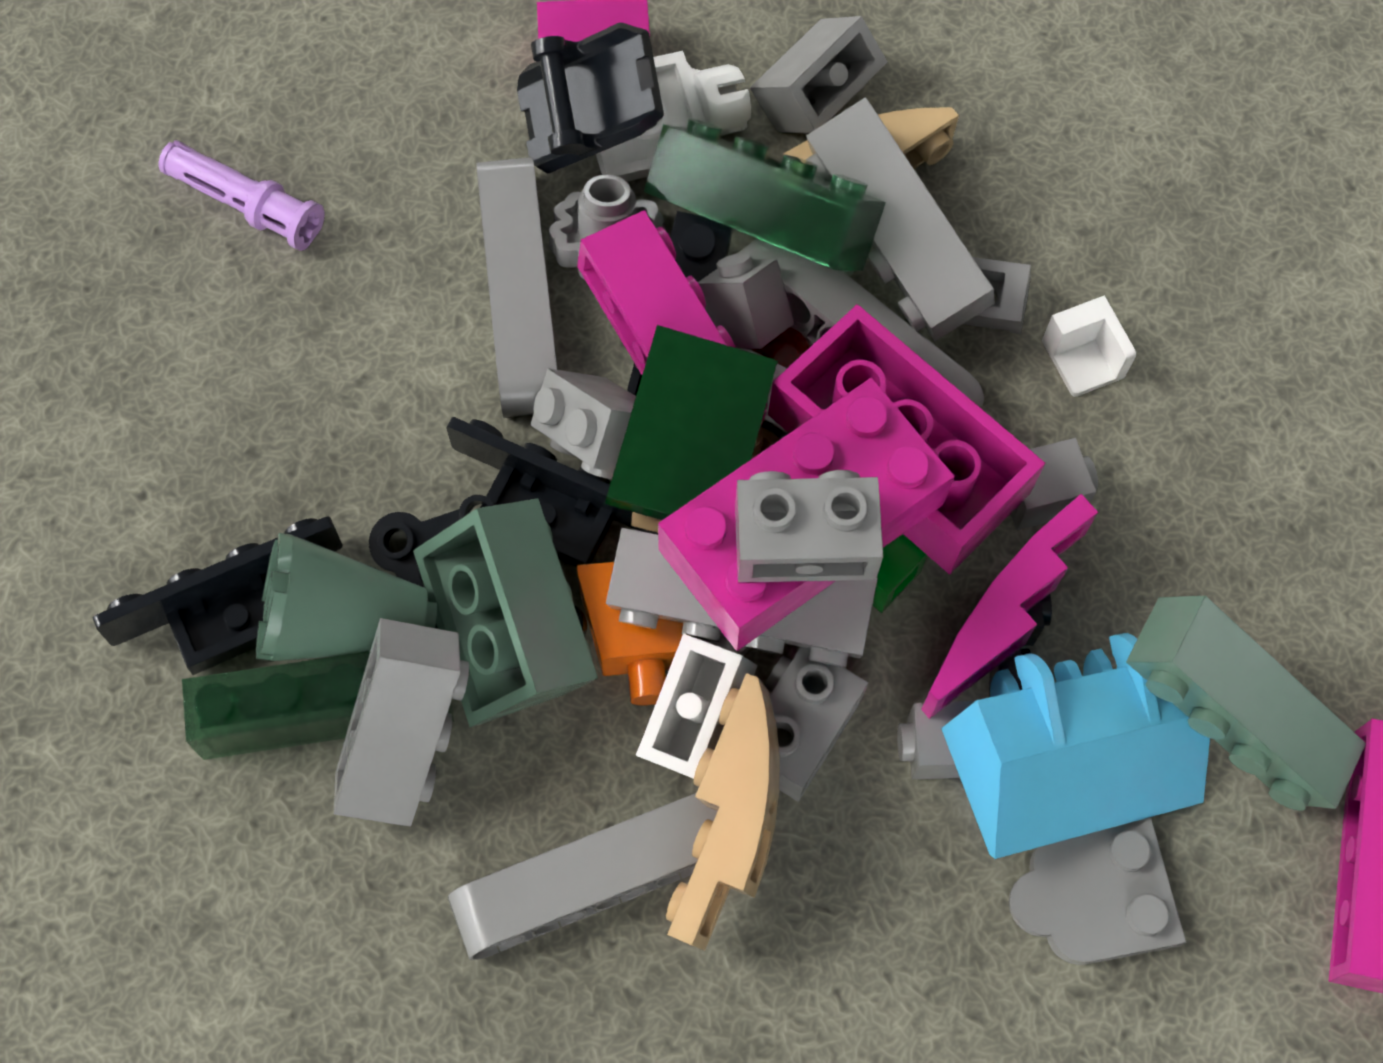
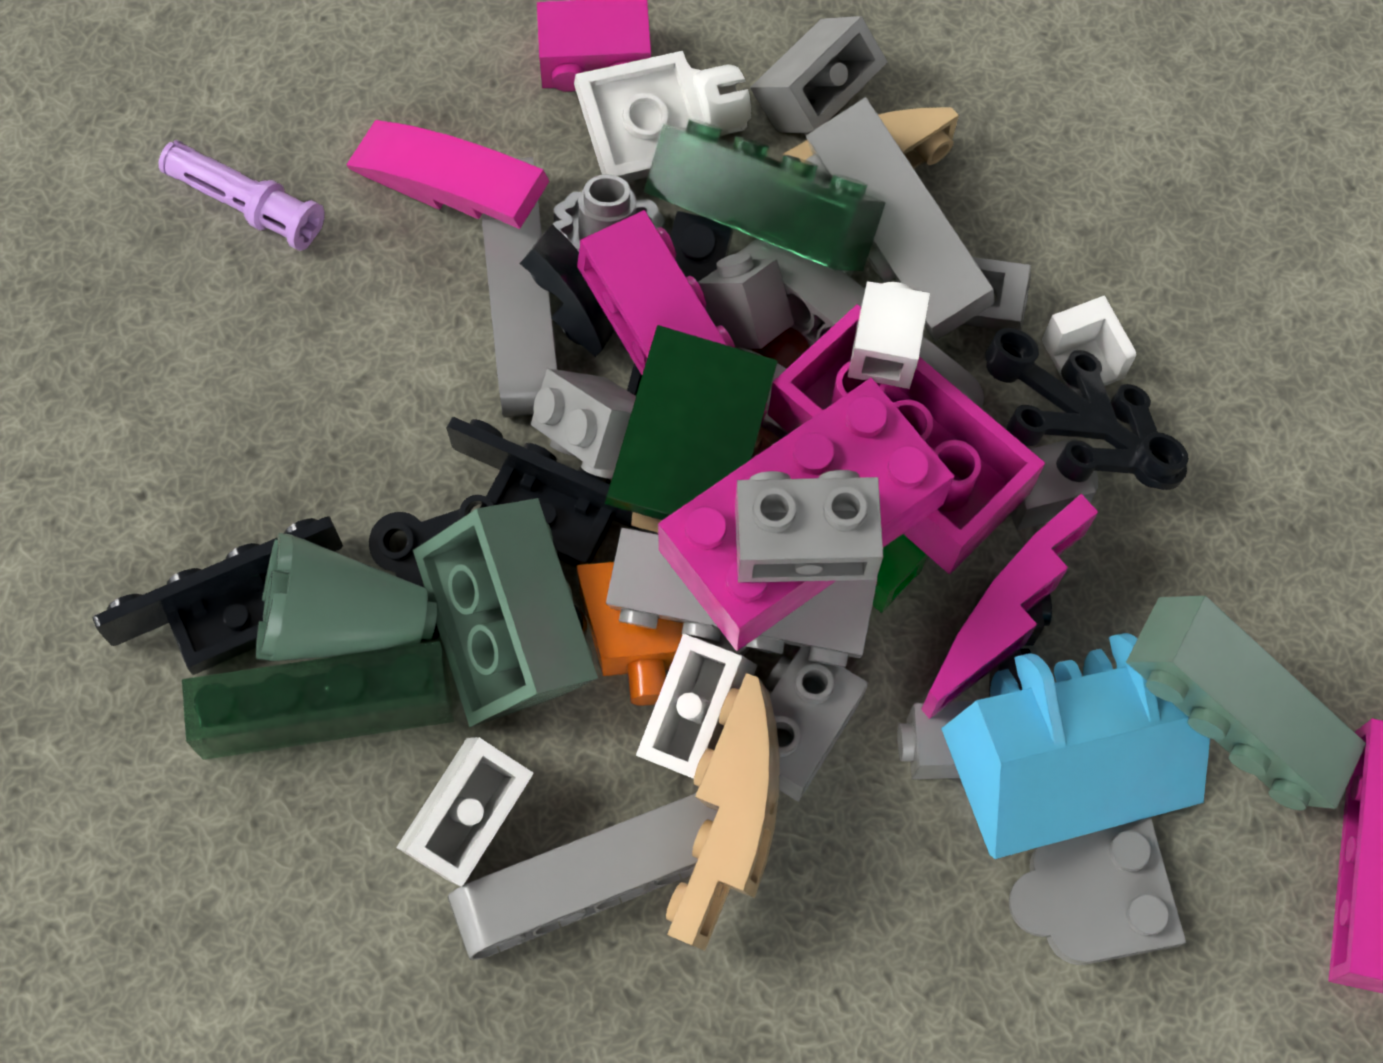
light grey brick [334,618,469,827] -> none
black shield [517,22,664,174] -> none
none -> dark pink slope [346,120,550,229]
none -> white brick [396,737,534,887]
none -> black slope [519,224,615,357]
none -> white brick [848,281,930,389]
none -> black plant [985,328,1189,490]

